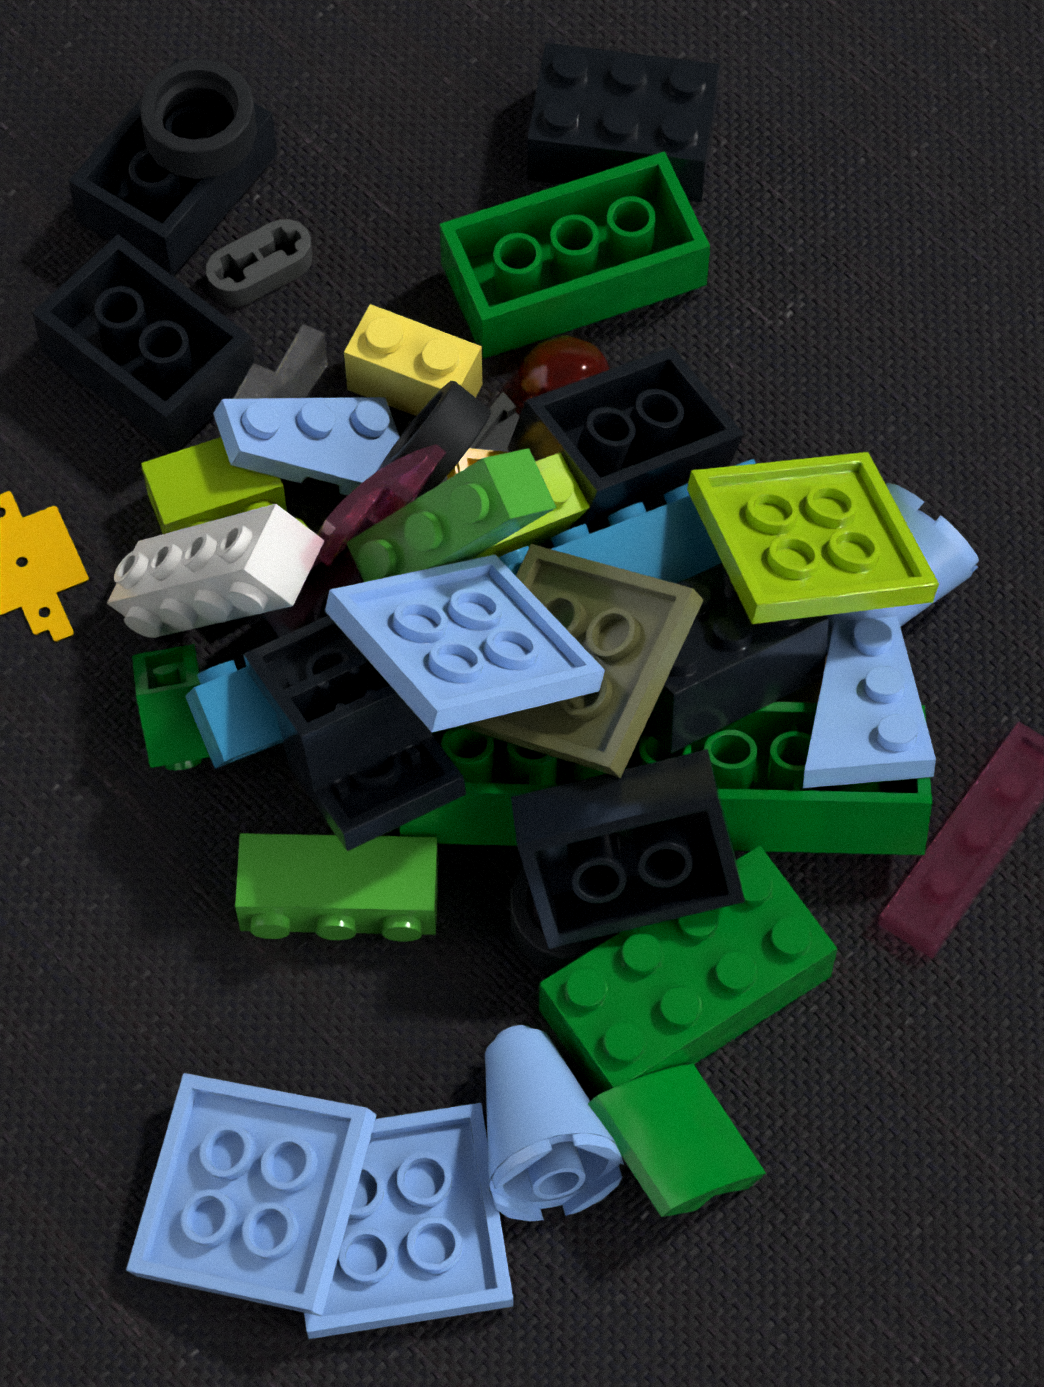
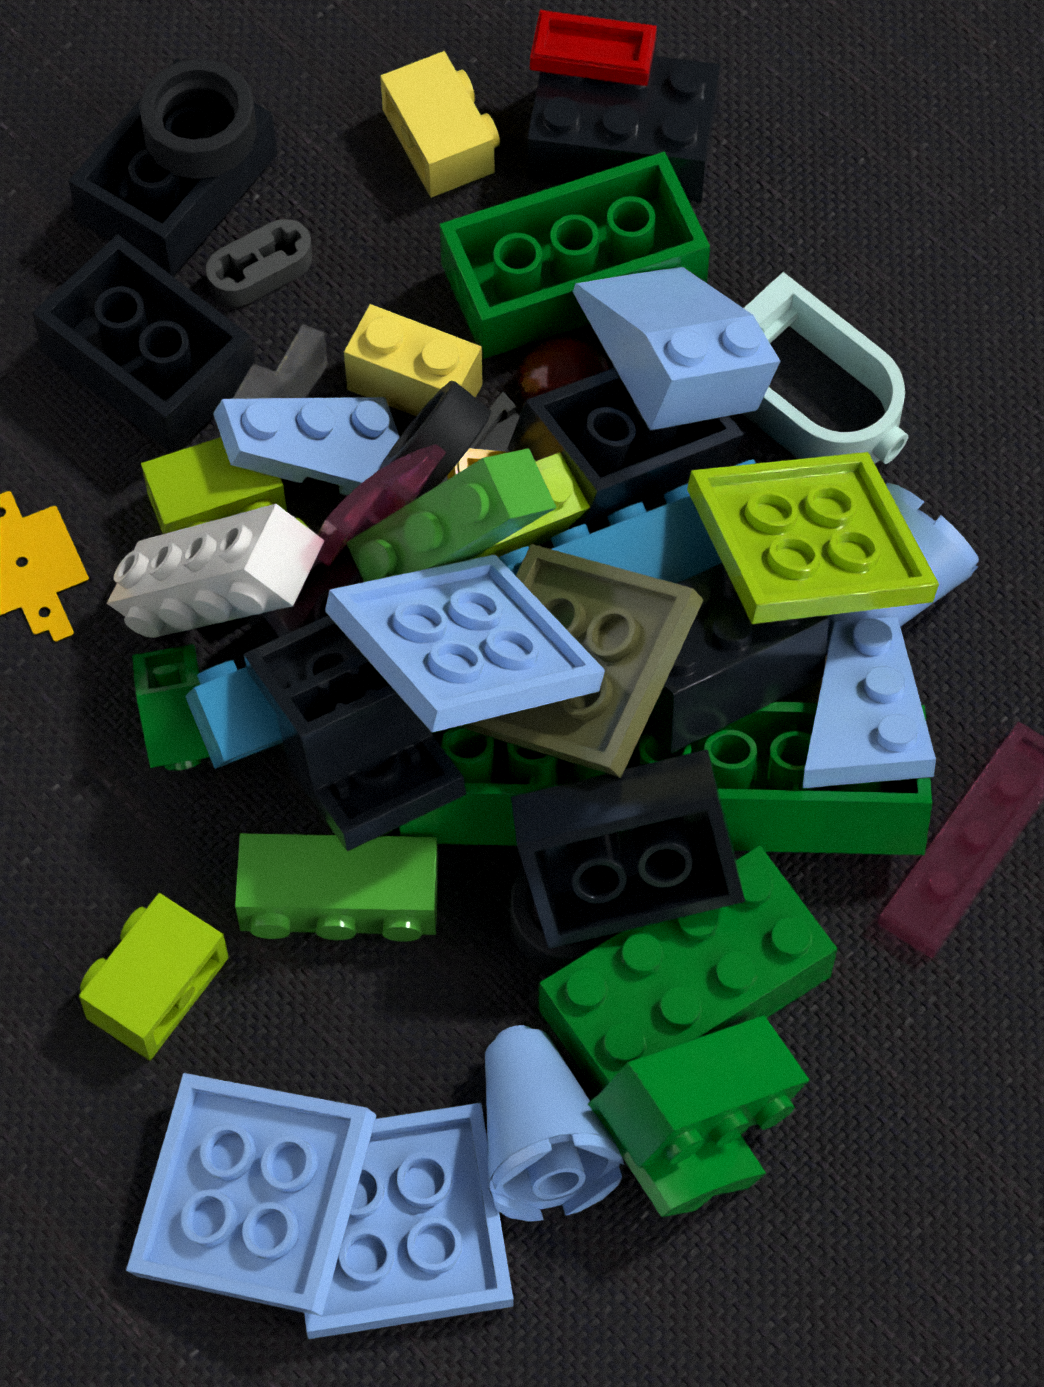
none -> lime brick [79,893,229,1061]
none -> light yellow brick [380,51,500,198]
none -> red tile [530,10,657,86]
none -> light blue slope [572,266,780,430]
none -> green brick [594,1015,810,1168]
none -> light aqua window [742,272,908,464]

